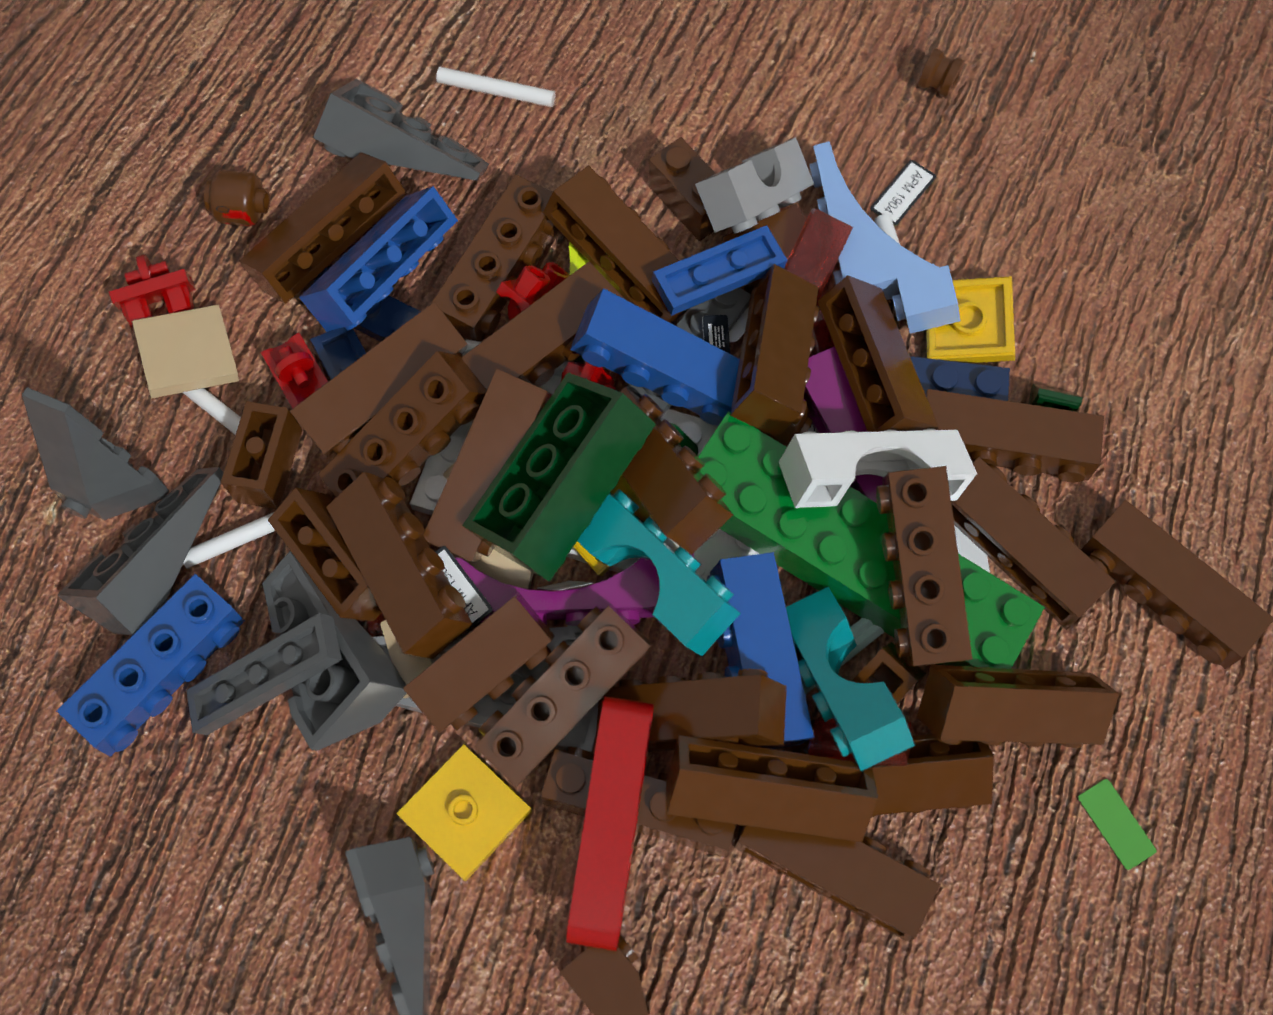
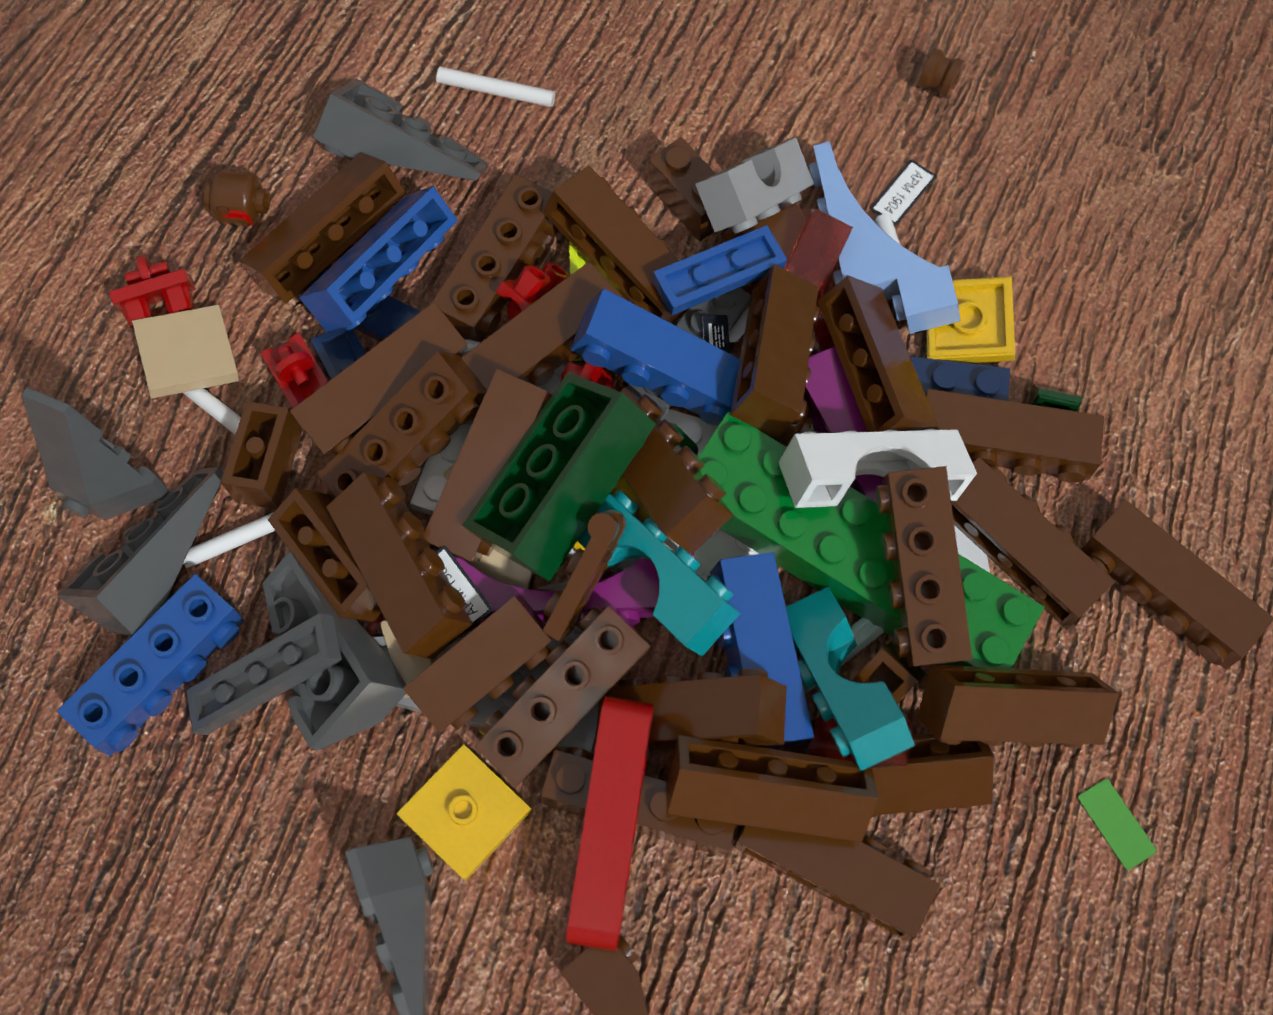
none -> reddish brown plate [542,509,627,641]

